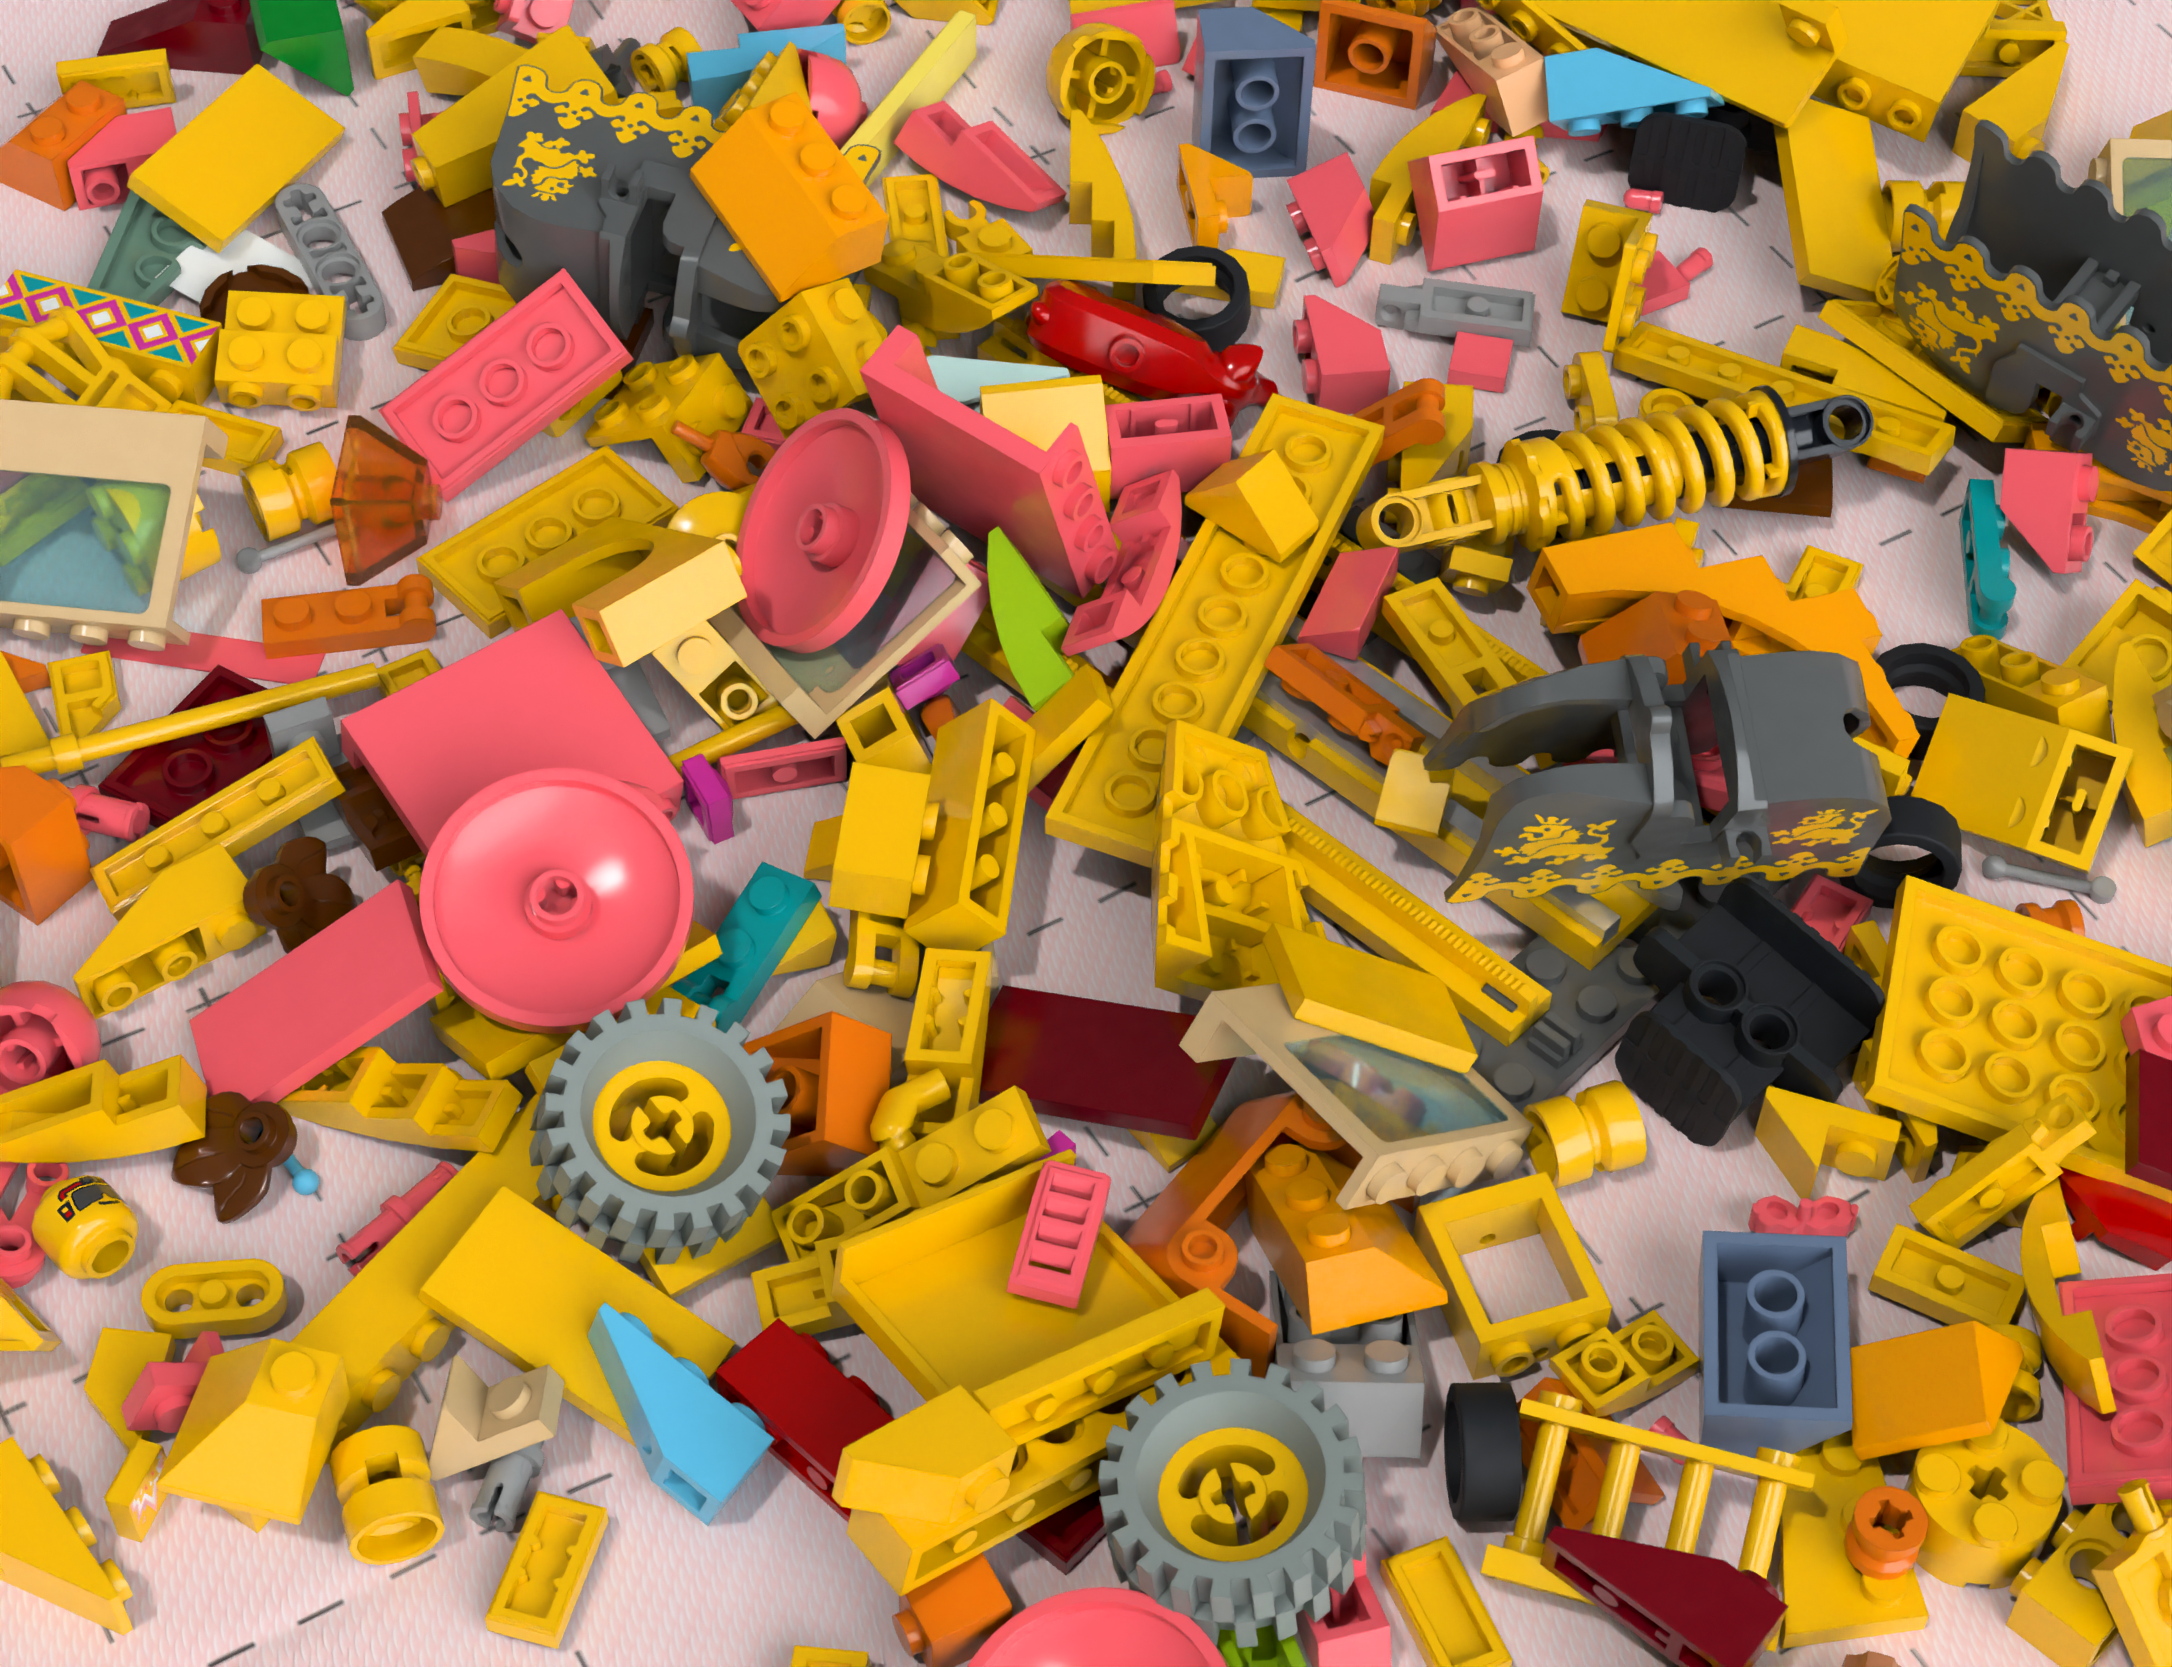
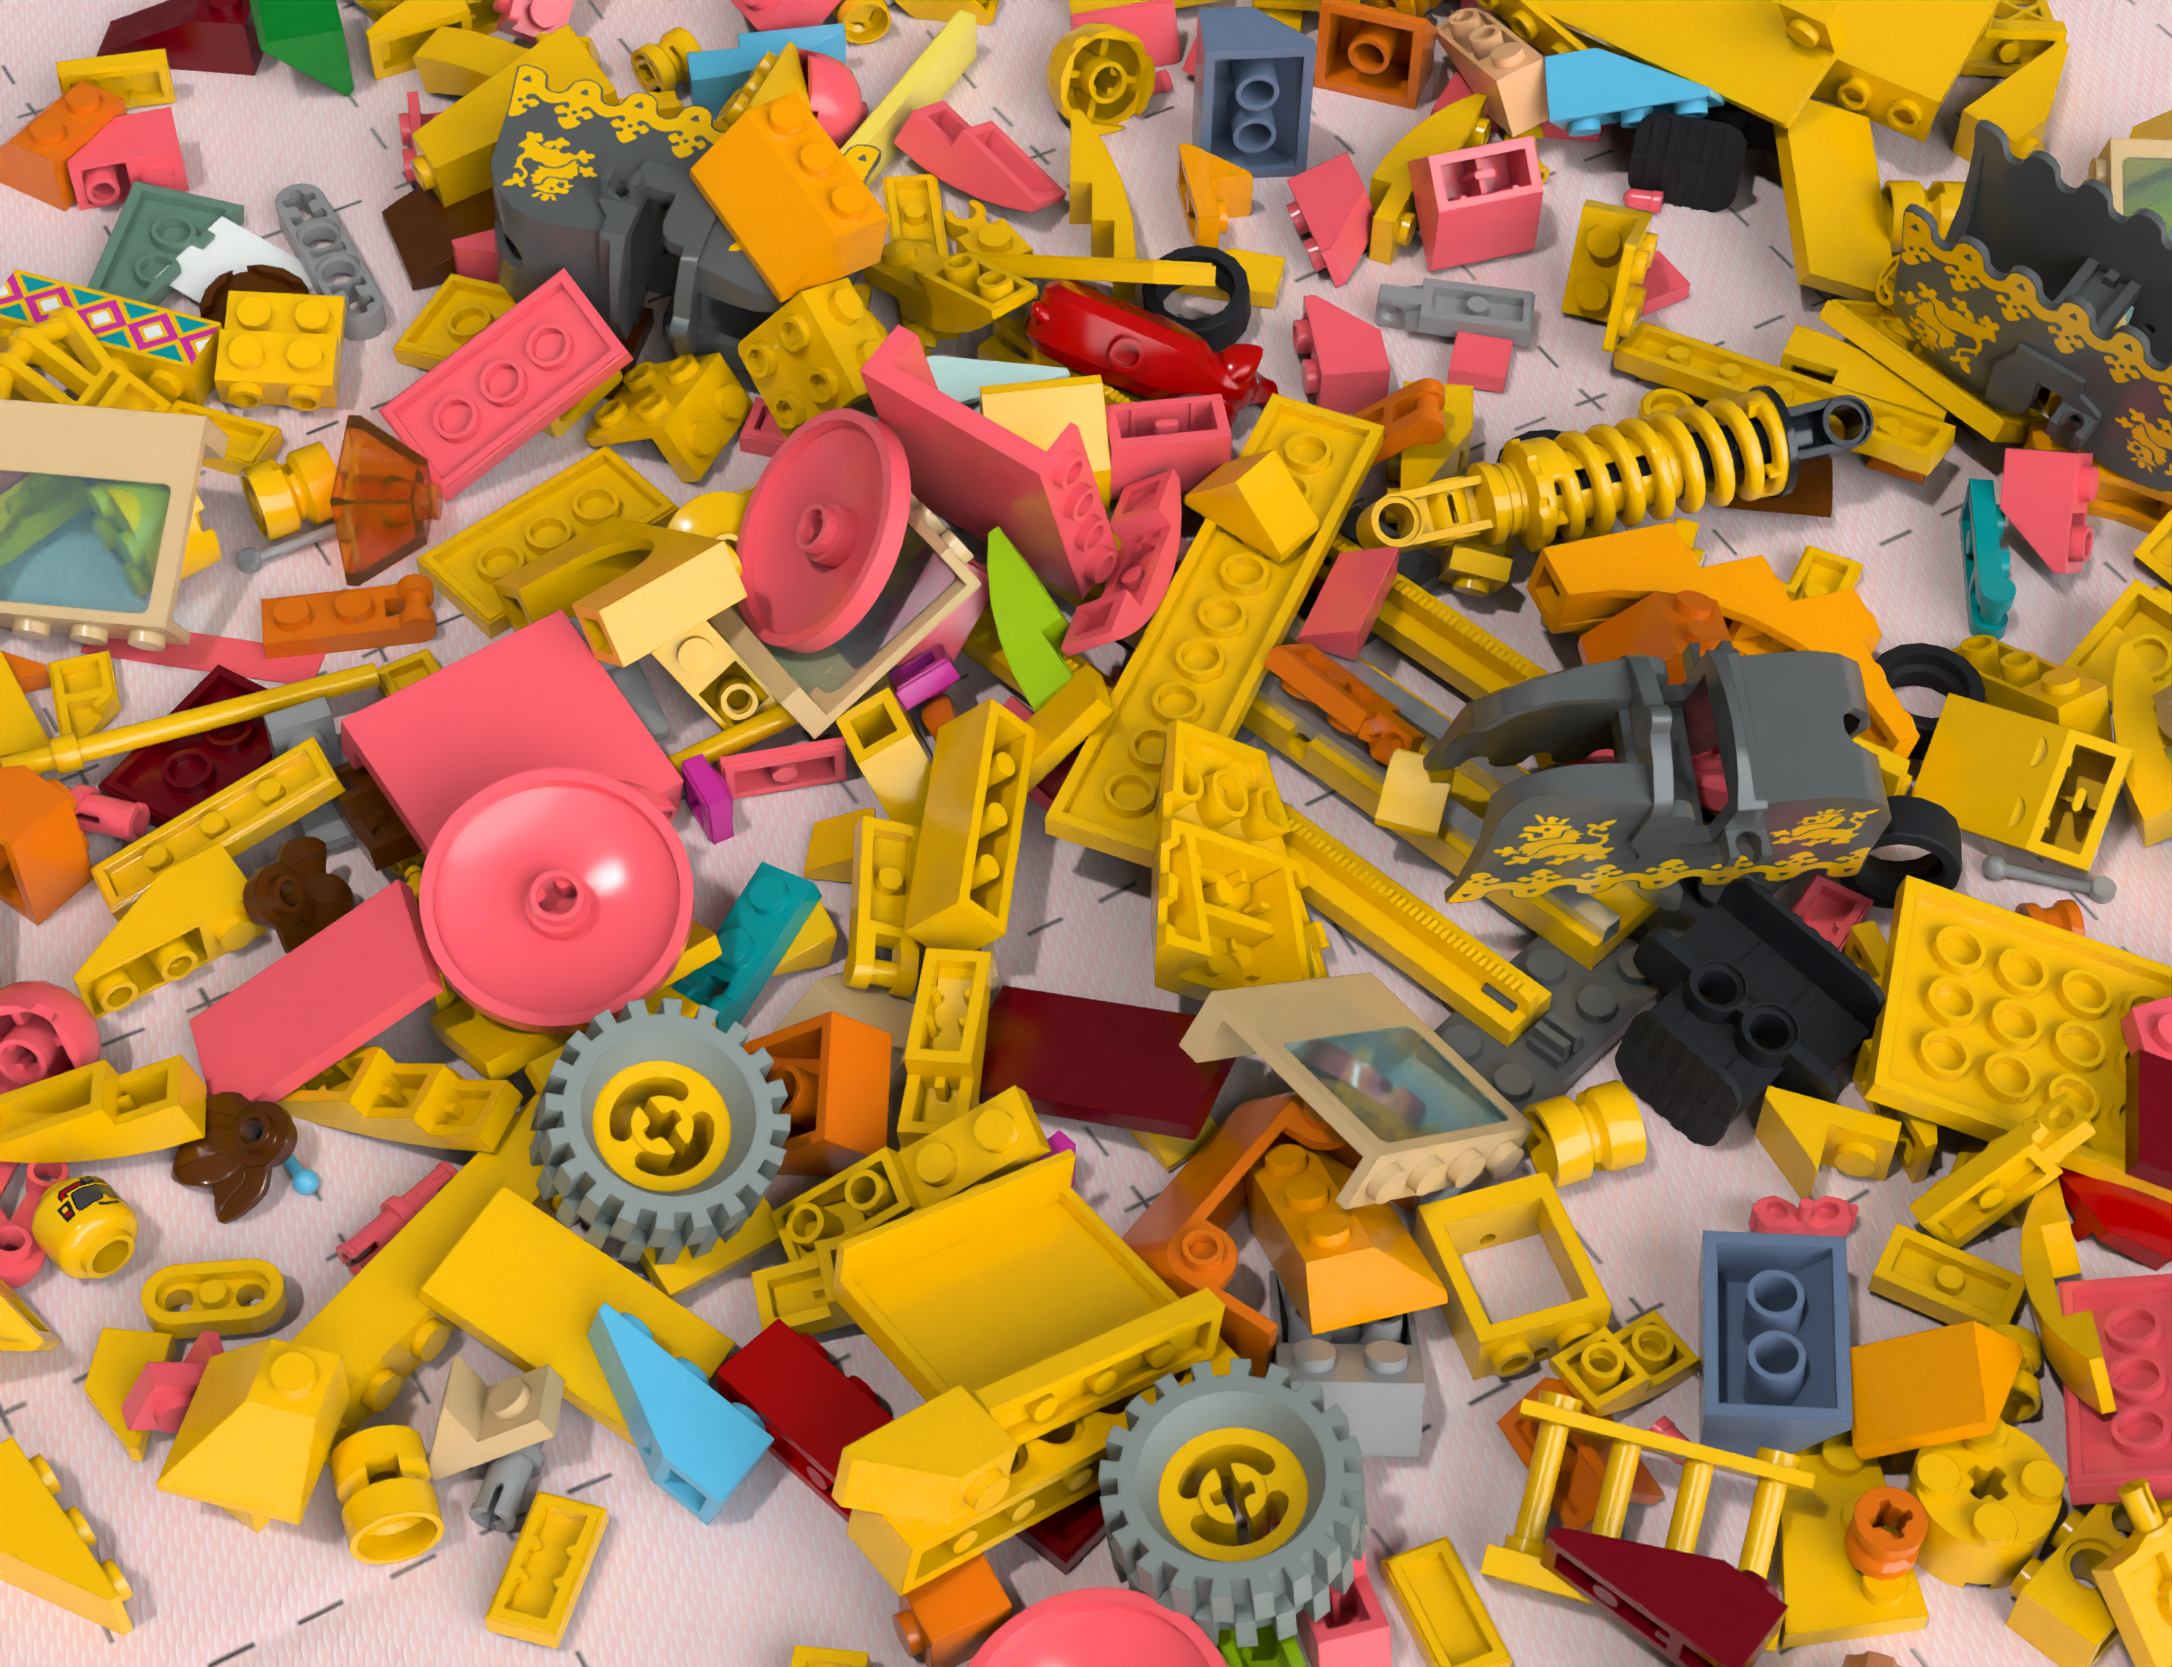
yellow tile [104,1438,168,1543] -> none
yellow tile [126,63,346,254] -> none
dark grey bar [589,38,641,98] -> none
orange hand [671,420,776,491] -> none
yellow brick [828,762,939,919] -> none
yellow arm [870,1068,951,1152] -> none
coral slope [1006,1160,1111,1309] -> none
yellow tile [1262,921,1478,1074] -> none
yellow plate [1382,577,1517,719] -> none
black tyre [1444,1382,1522,1522] -> none
yellow plate [1563,351,1619,434] -> none
coral piece [1676,247,1713,282] -> none

